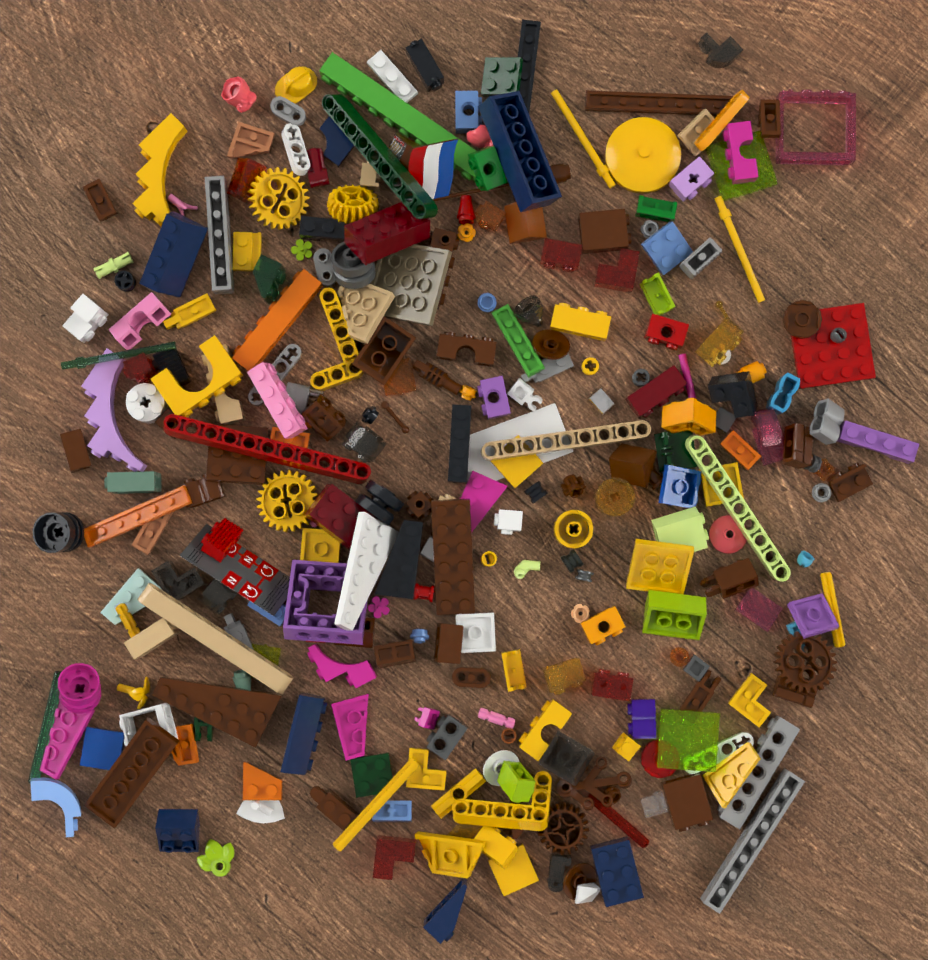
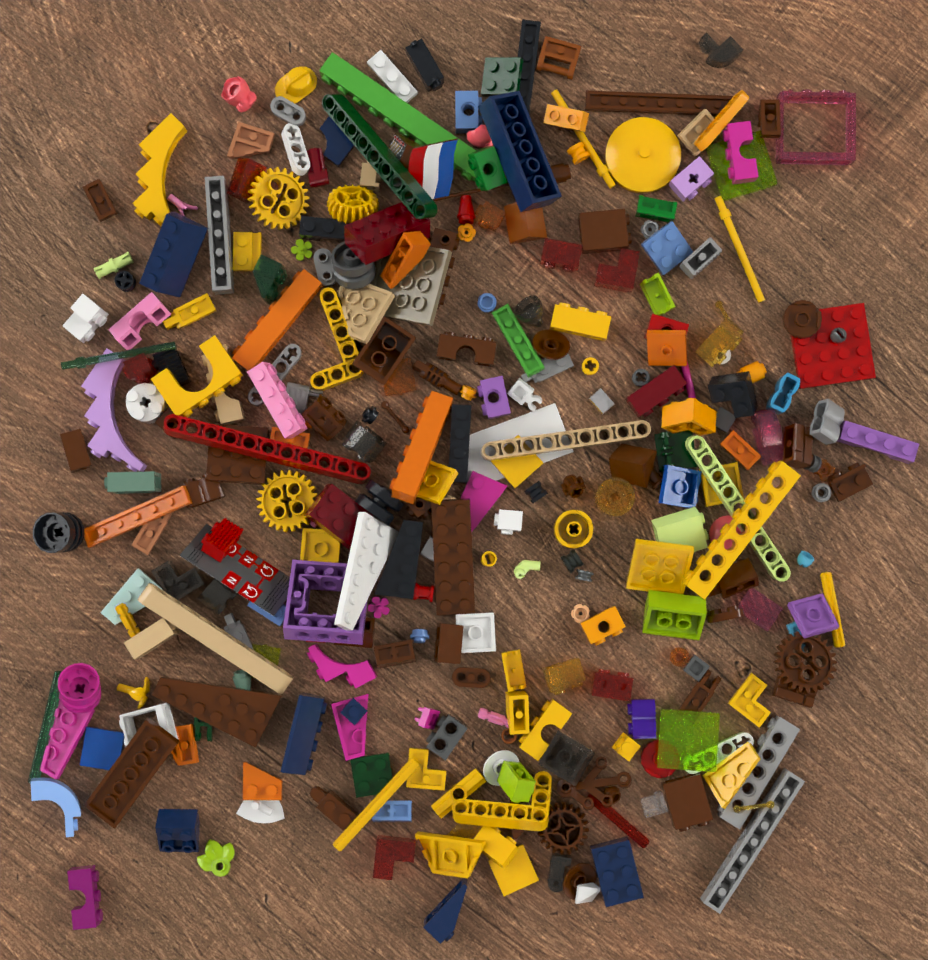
none -> magenta arch [67,865,103,930]
none -> dark blue plate [340,698,367,725]
none -> orange slope [380,231,431,289]
none -> orange brick [389,391,453,505]
none -> yellow plate [417,461,458,505]
none -> yellow slope [505,691,530,735]
none -> dark orange plate [536,36,582,80]
none -> light orange brick [543,104,589,132]
none -> light orange wheel [567,142,590,165]
none -> orange plate [647,330,687,366]
none -> yellow brick [683,461,801,600]
none -> reddish brown plate [707,605,745,623]
none -> clear yellow hinge [733,801,775,813]

